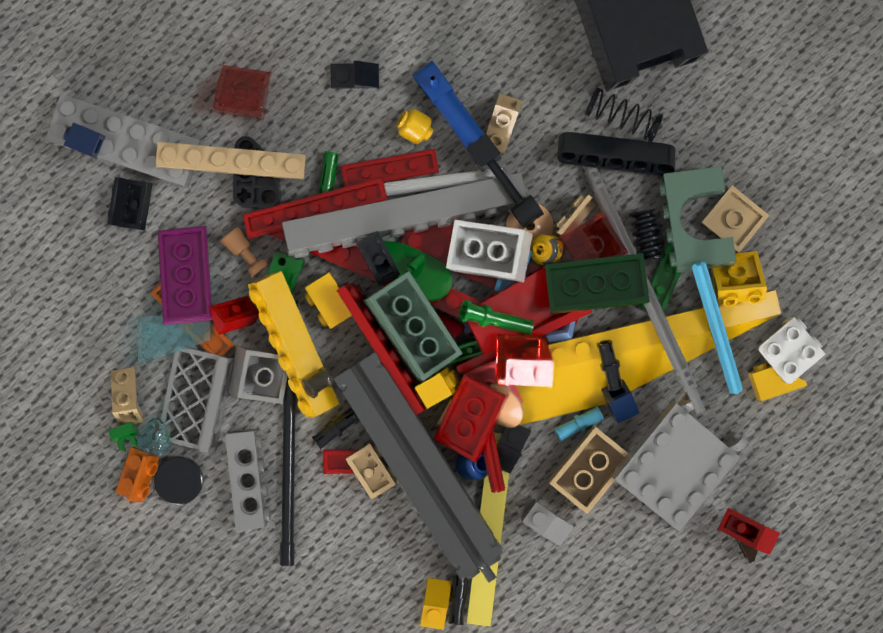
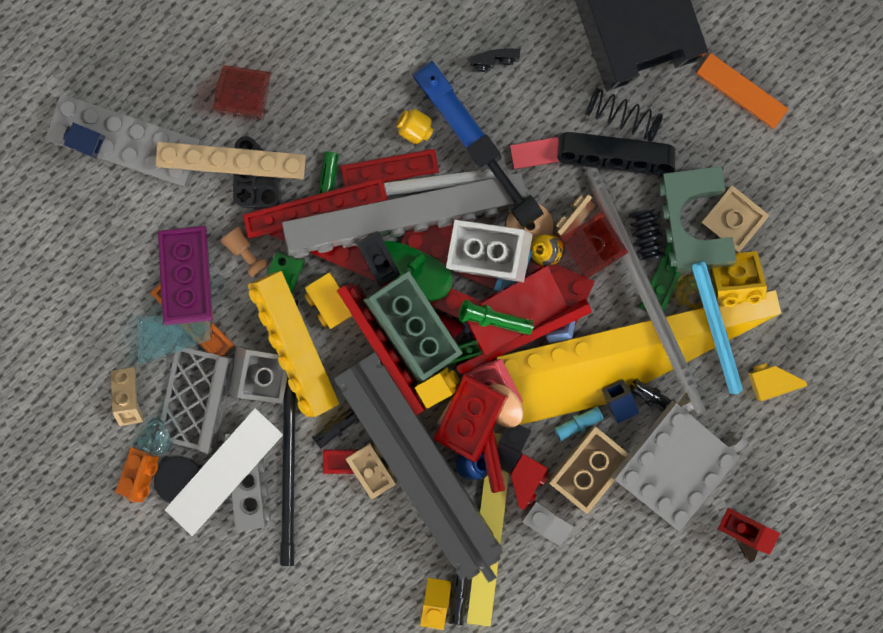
black bracket [107,177,153,231] -> none
green tile [108,422,140,452] -> none
red slope [209,296,260,335] -> none
clear smoke bush [302,367,334,398] -> none
black slope [330,61,379,89] -> none
tan bracket [486,93,522,153] -> none
clear red slope [495,334,553,386] -> none
dark green plate [545,253,650,314] -> none
black pin [597,340,624,391] -> none
white bracket [758,317,825,384] -> none
none -> white sticker [165,408,283,536]
none -> black slope [470,48,520,72]
none -> coral tile [510,137,559,170]
none -> red slope [510,452,549,510]
none -> black pin [629,378,677,411]
none -> clear yellow piece [675,274,703,309]
none -> orange tile [696,53,789,129]

